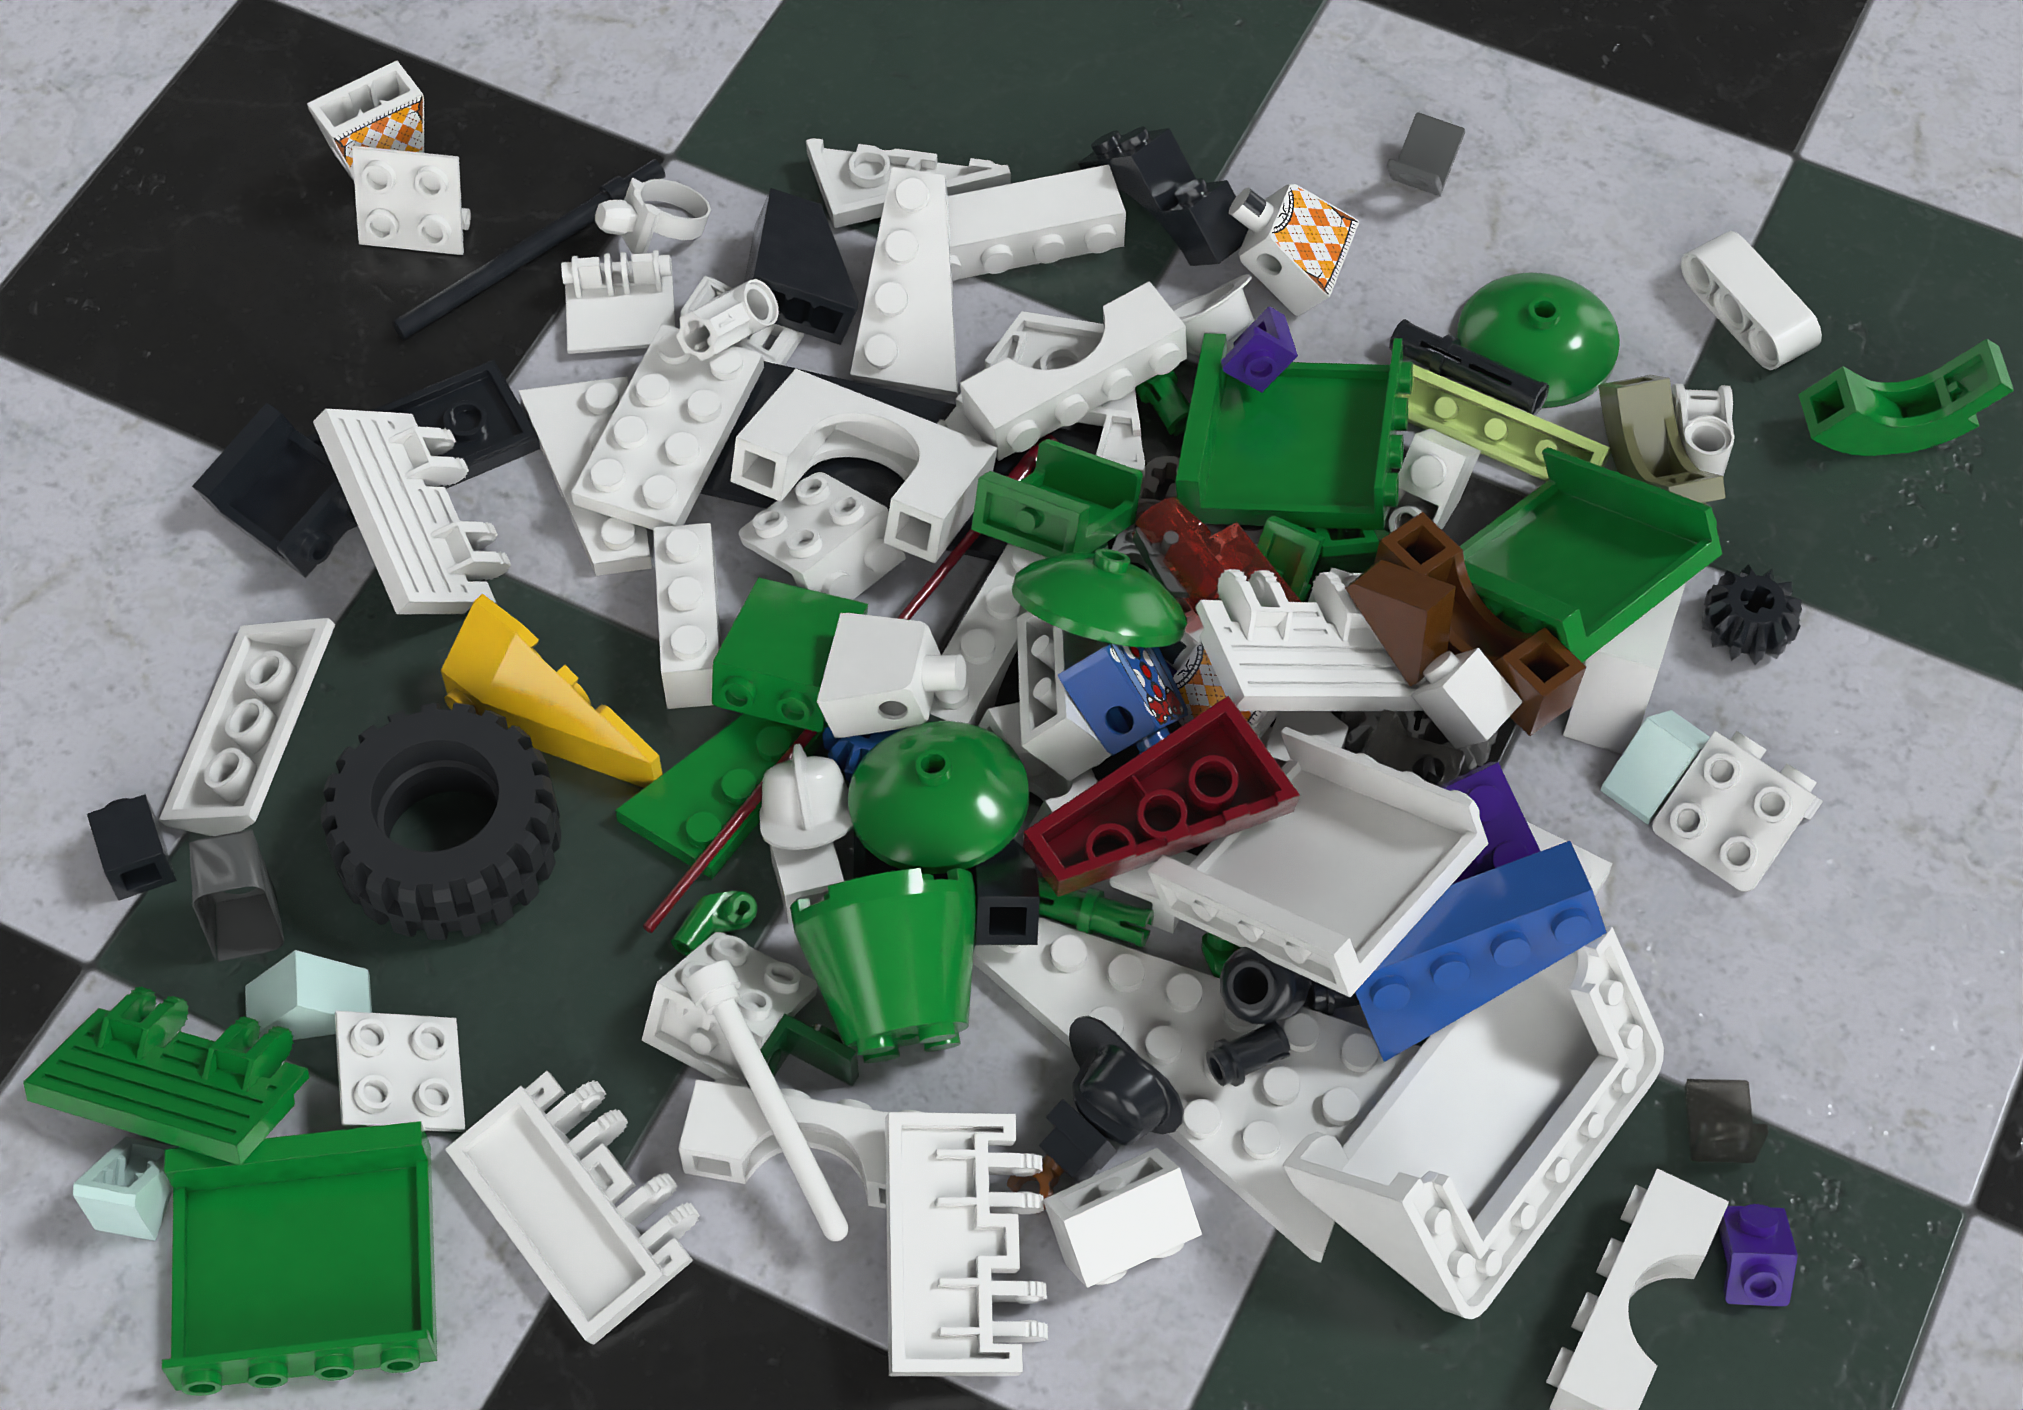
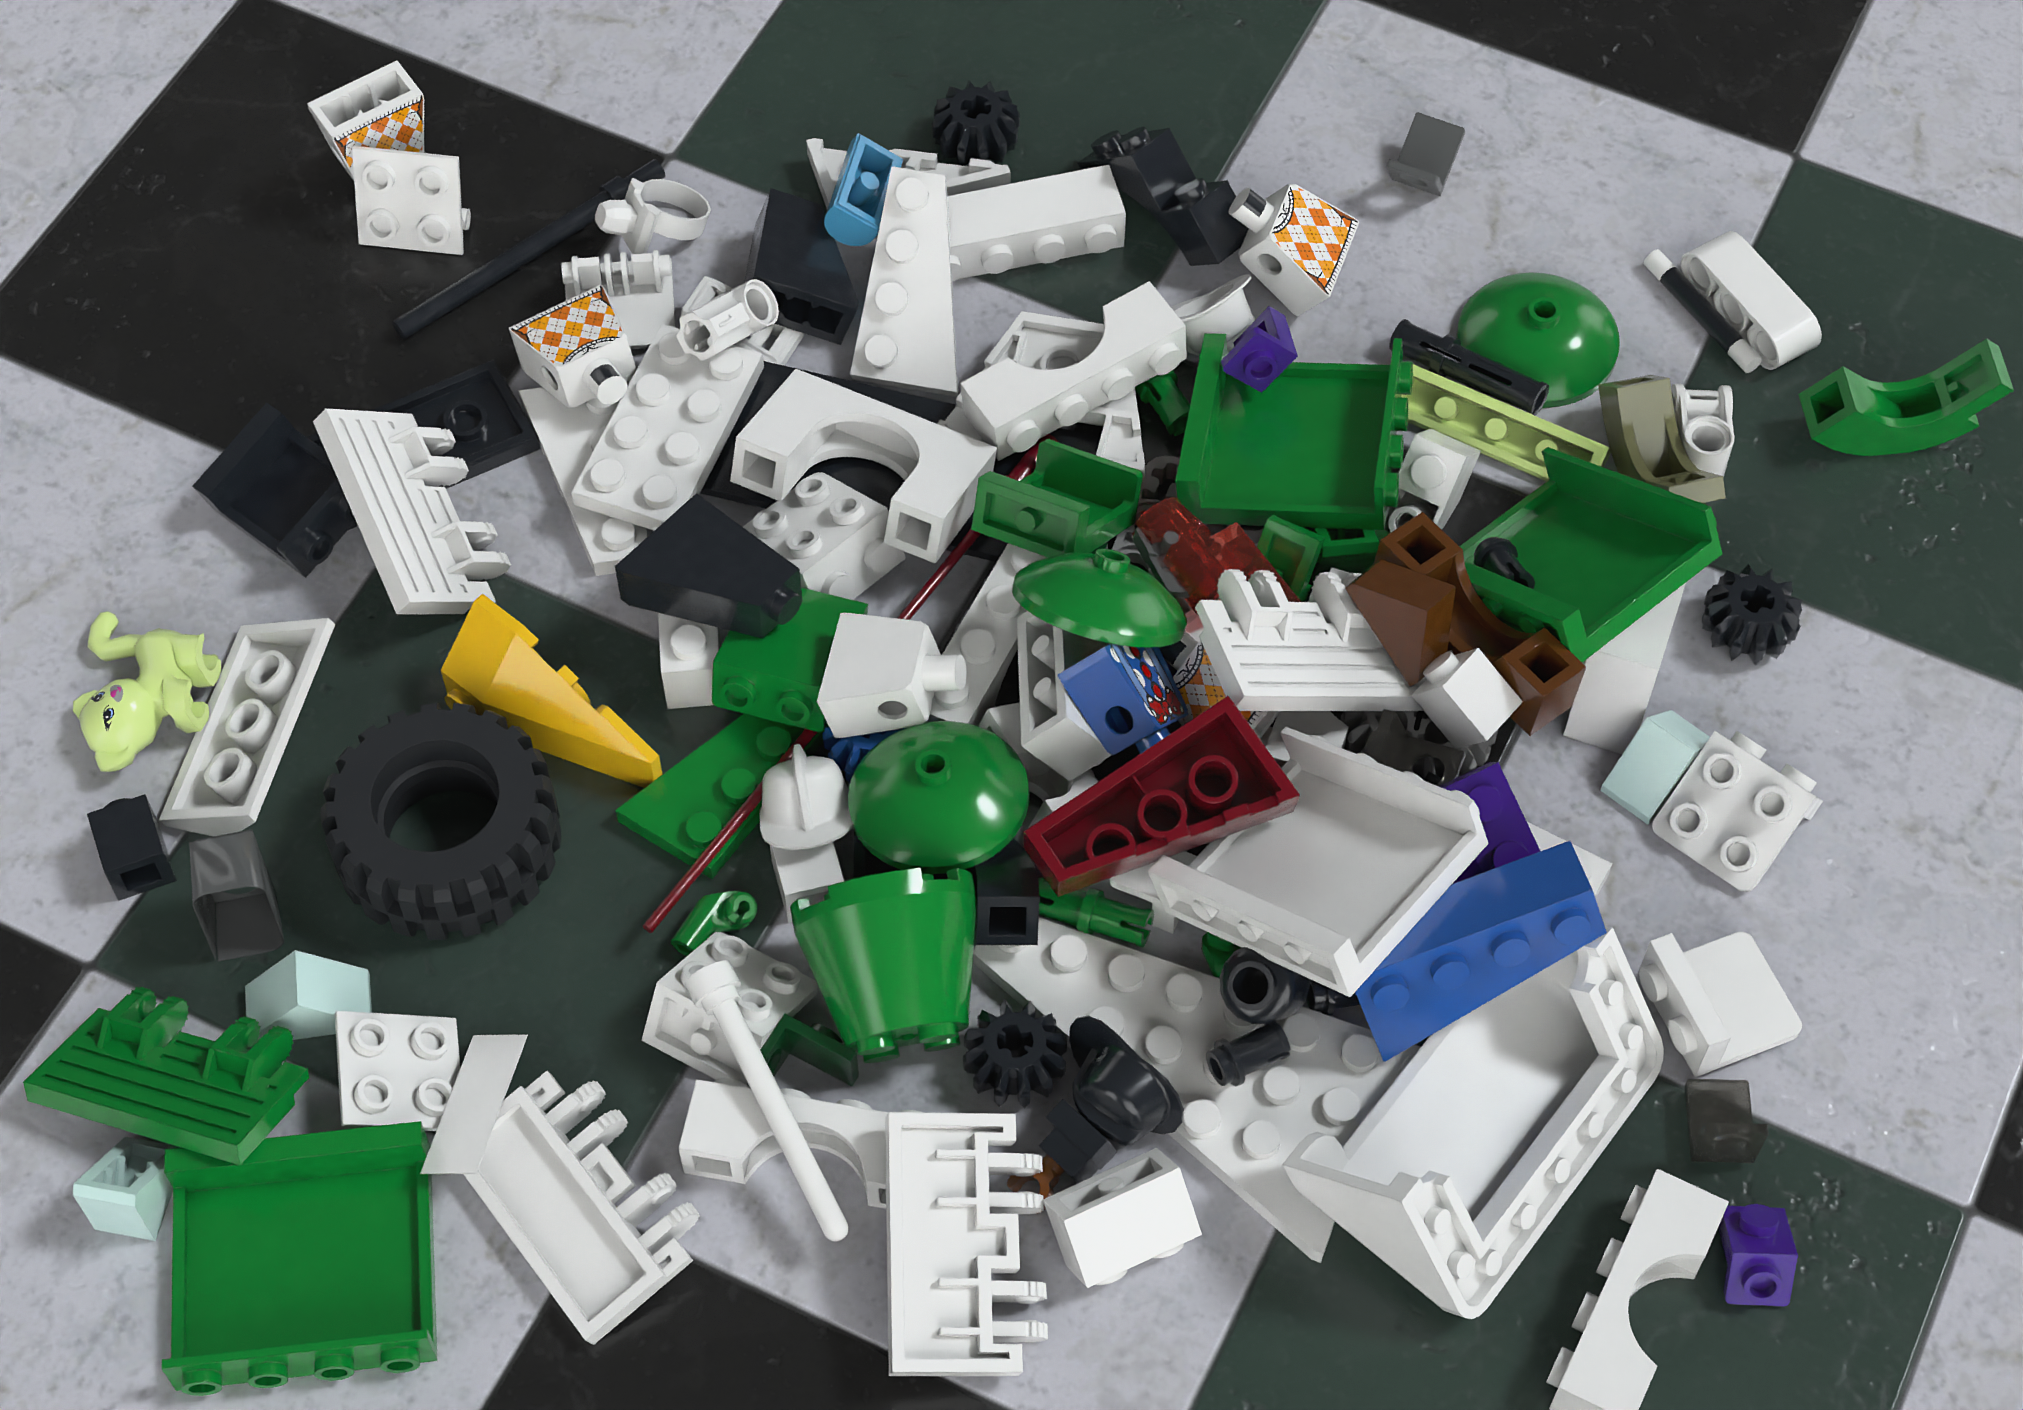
none -> yellowish green animal [73,611,221,772]
none -> white sticker [420,1034,528,1174]
none -> white torso [509,284,637,407]
none -> black slope [615,493,803,639]
none -> dark azure brick [824,133,903,246]
none -> black gear [932,80,1020,166]
none -> black gear [963,999,1067,1108]
none -> black pin [1473,537,1535,589]
none -> white bracket [1638,932,1802,1077]
none -> black bar [1643,249,1762,373]

